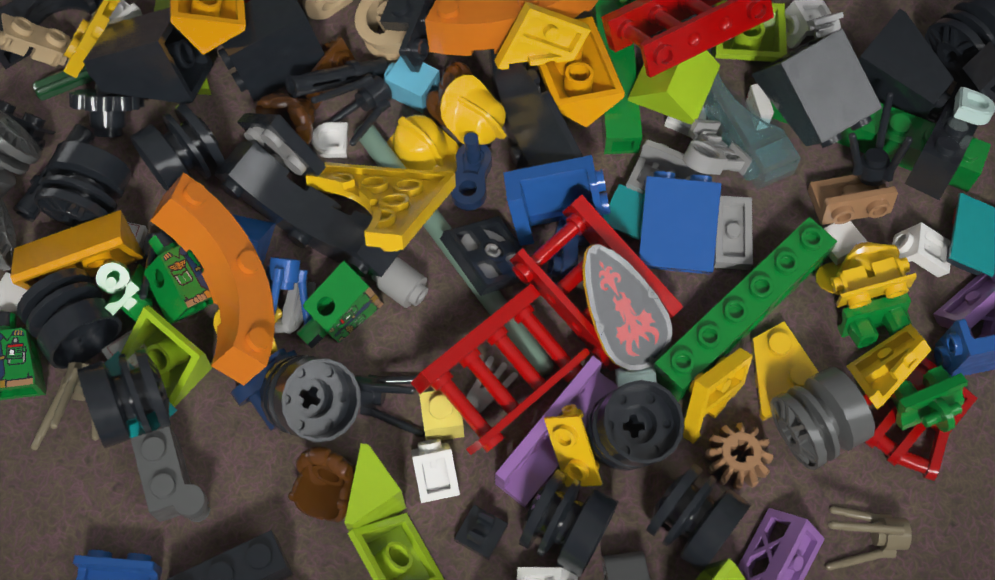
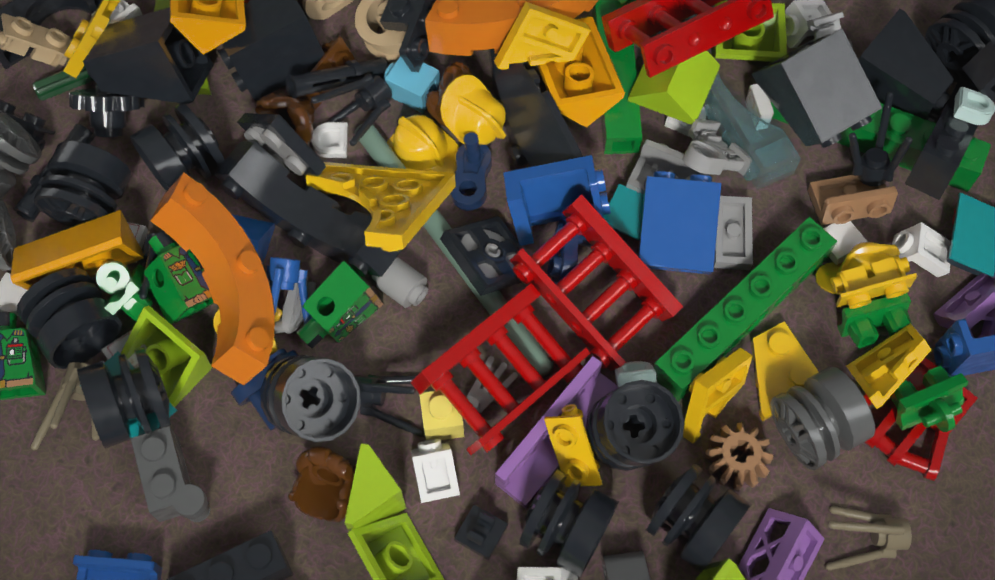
shield [583,244,672,371] -> none

